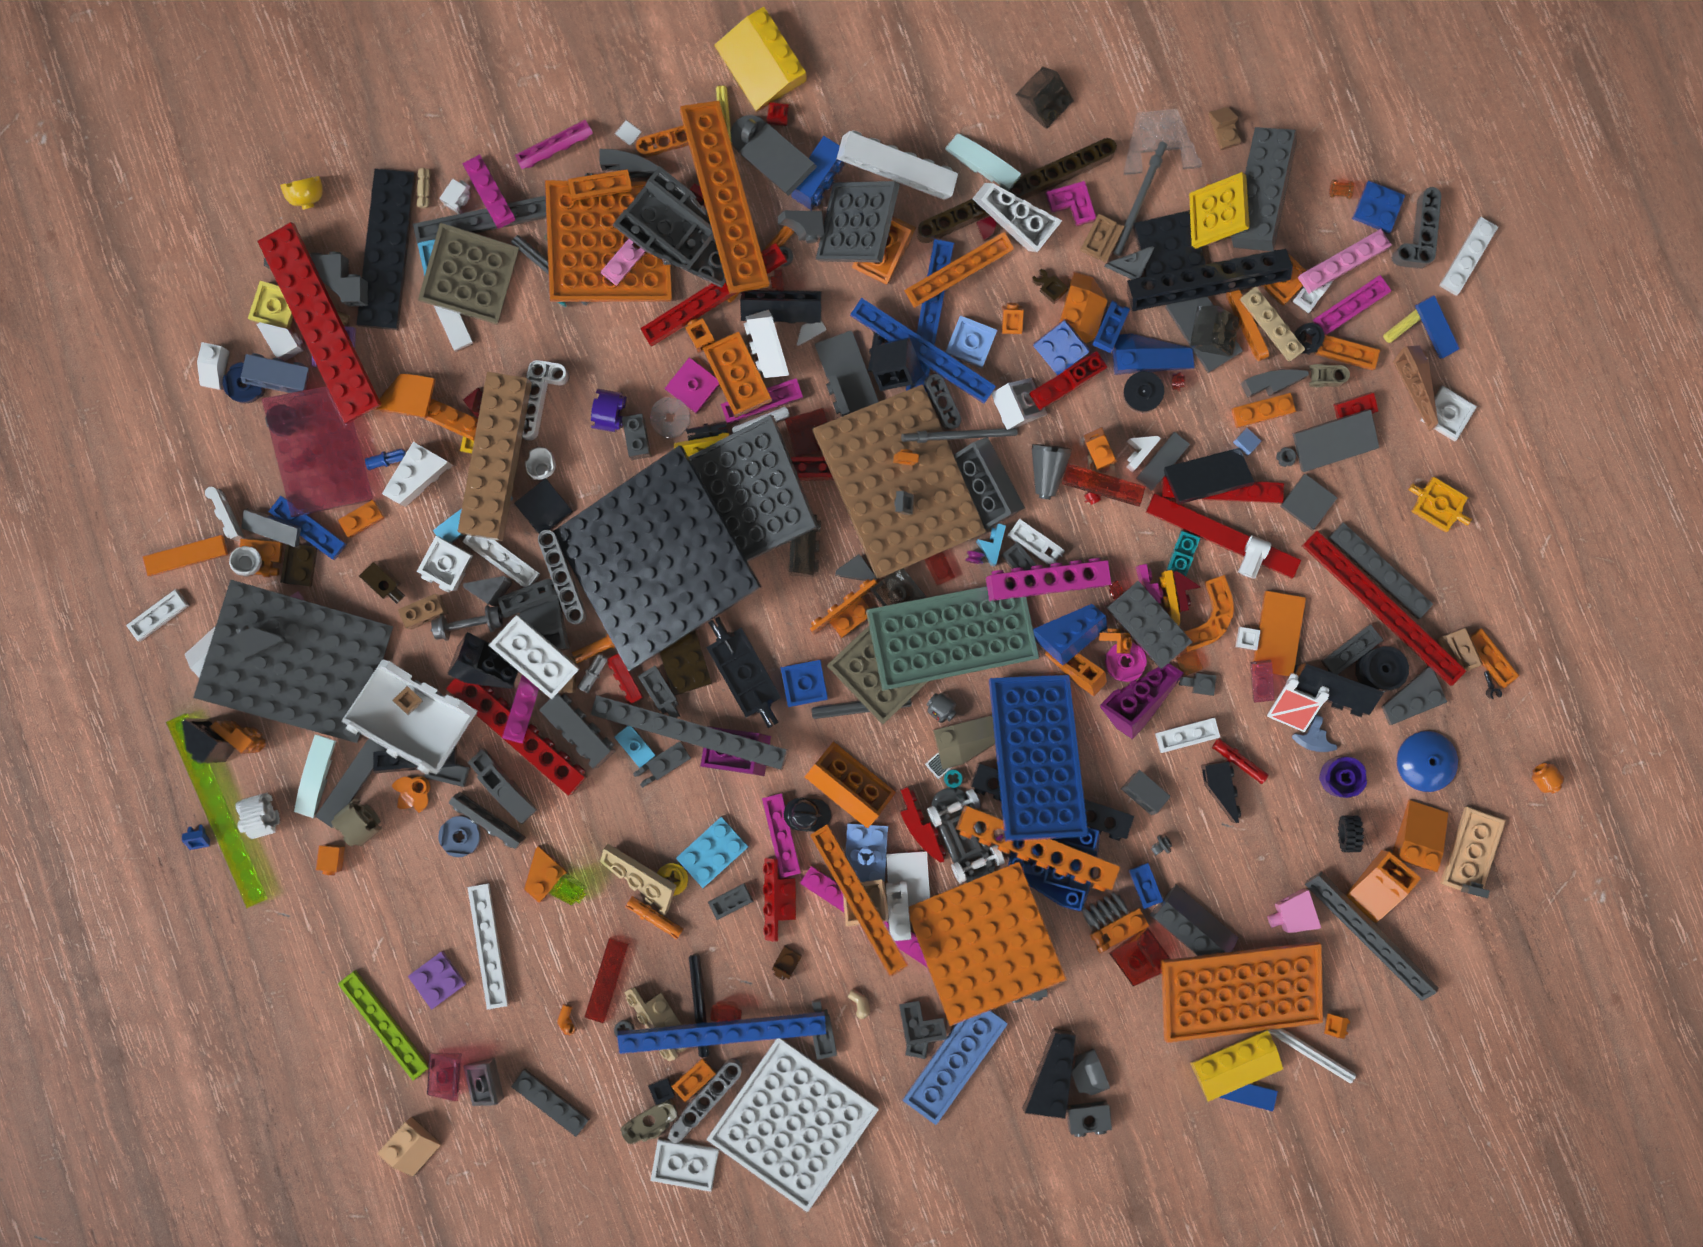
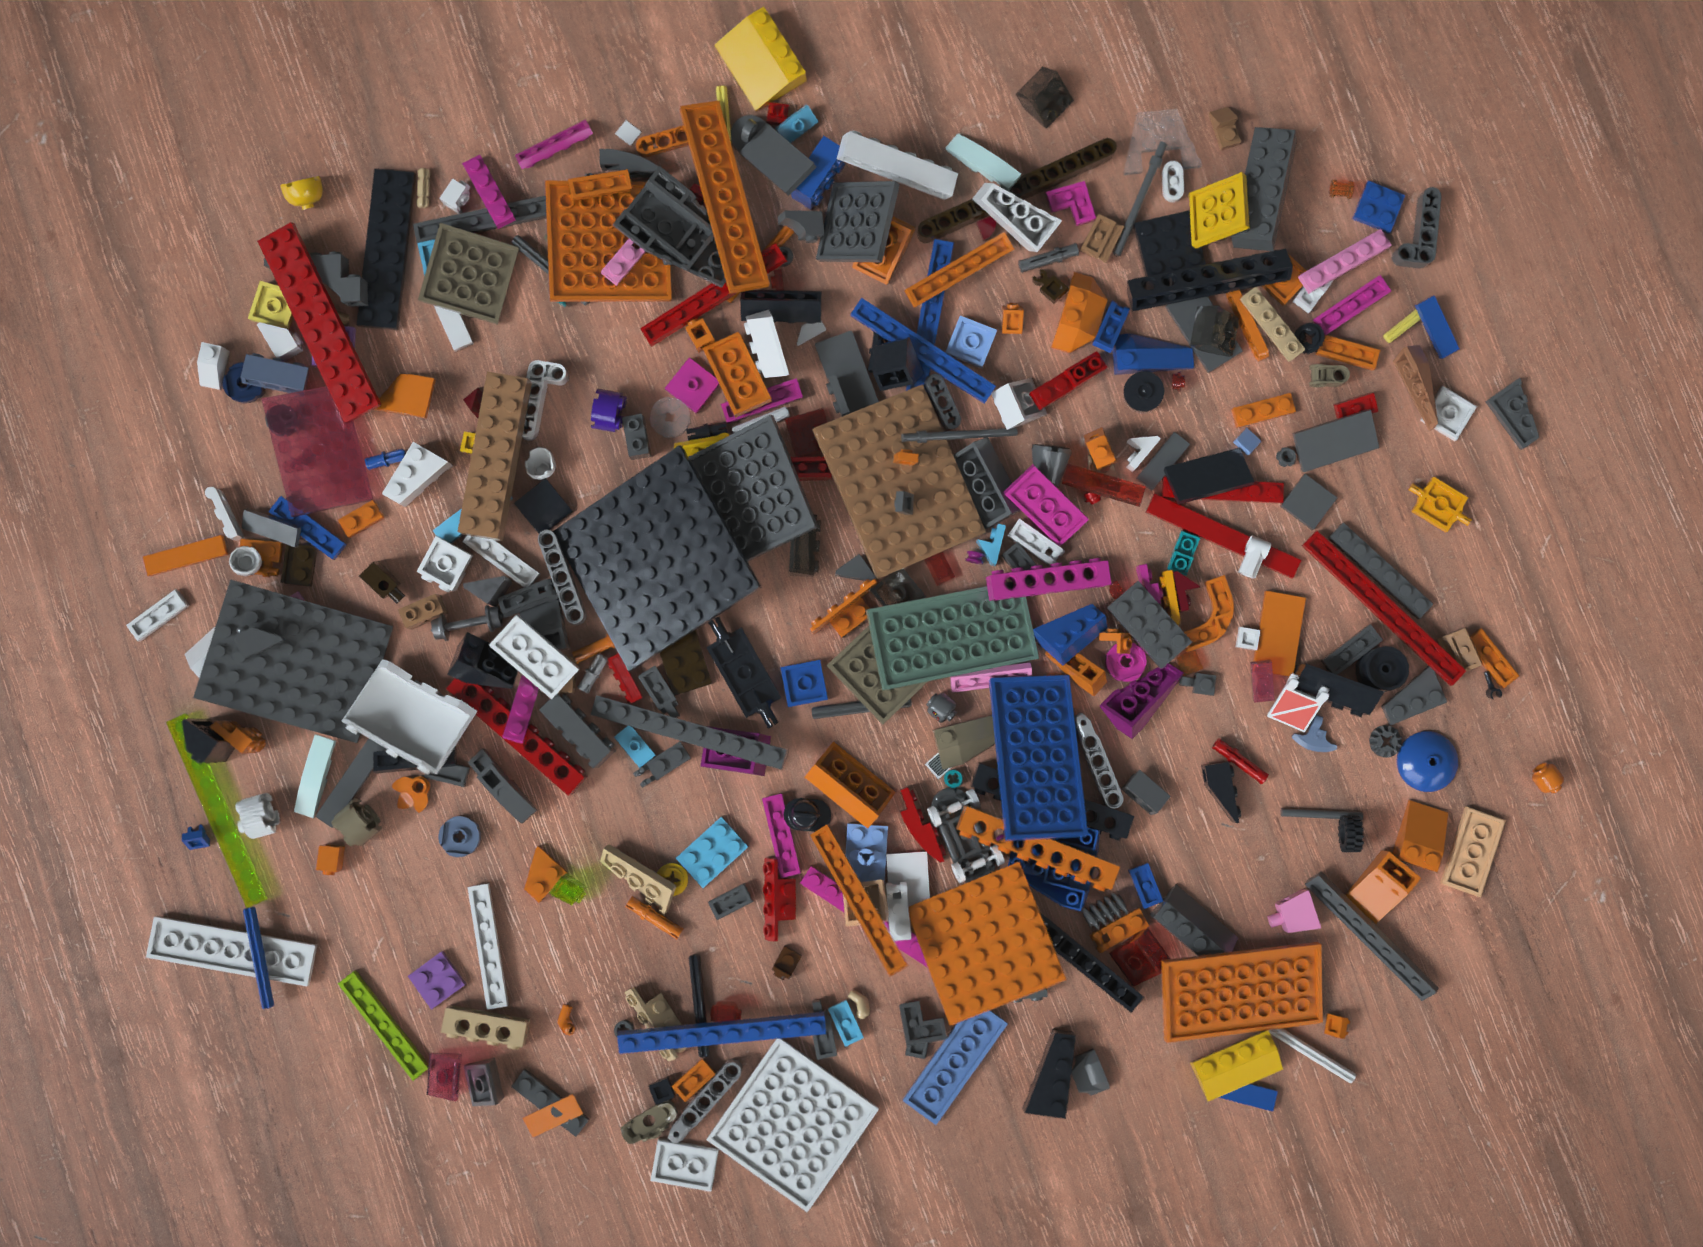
light nougat slope [377,1117,441,1176] -> none
medium nougat plate [392,686,423,716] -> none
orange plate [424,399,478,441] -> none
dark grey plate [449,792,526,850] -> none
clear red plate [584,938,629,1024] -> none
plate [1033,319,1090,375] -> none
dark grey brick [1066,1101,1112,1137] -> none
dark grey tile [1104,246,1154,279] -> none
dark grey plate [1151,835,1172,856] -> none
white plate [1155,718,1220,753] -> none
dark grey slope [1241,370,1309,398] -> none
dark purple brick [1319,757,1367,798] -> none
white plate [1439,217,1498,296] -> none
dark grey plate [1461,882,1490,899] -> none
none -> white plate [146,916,317,986]
none -> blue axle [243,907,274,1009]
none -> tan brick [441,1005,530,1049]
none -> orange sticker [522,1094,583,1137]
none -> medium azure plate [775,105,819,143]
none -> medium azure plate [828,999,864,1047]
none -> bright pink plate [950,663,1032,693]
none -> dark pink plate [1004,464,1089,546]
none -> dark grey pin [1018,243,1079,273]
none -> black brick [1040,912,1144,1013]
none -> light grey piece [1074,713,1123,808]
none -> white plate [1162,161,1184,202]
none -> dark grey bar [1280,808,1363,820]
none -> dark grey gear [1369,725,1402,758]
none -> dark grey wing [1485,378,1540,450]

